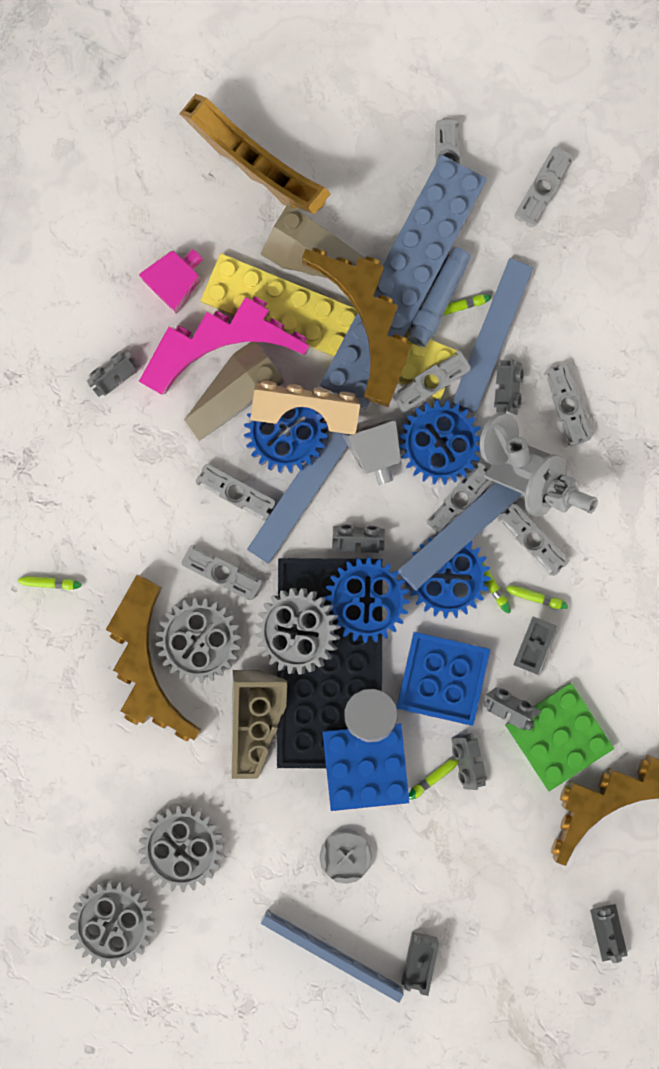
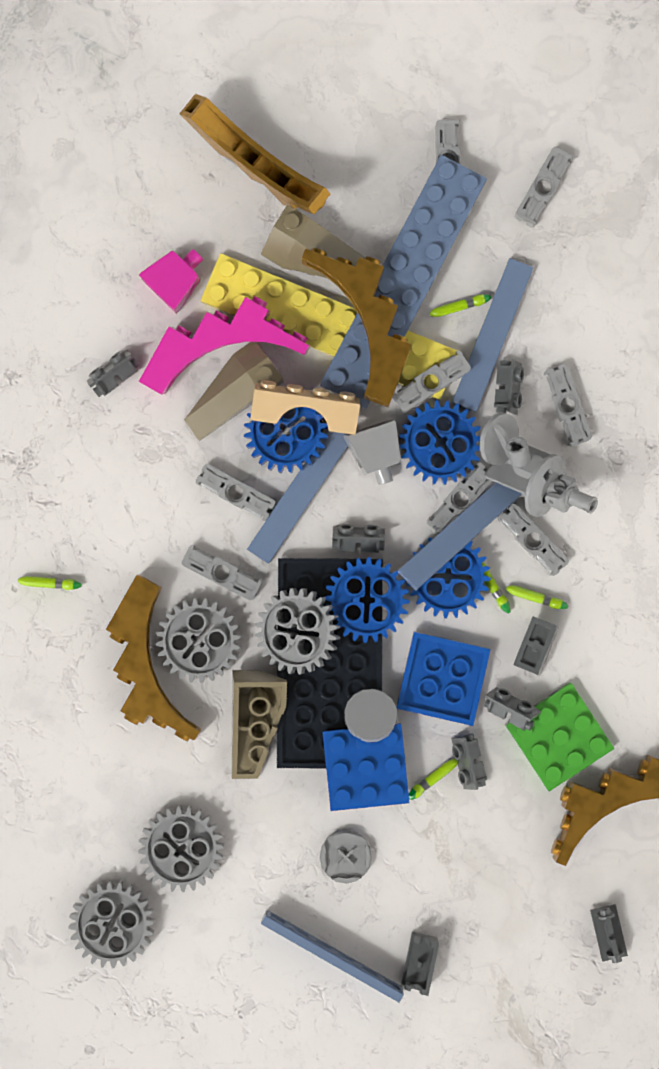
sand blue piece [407,247,471,347] -> none

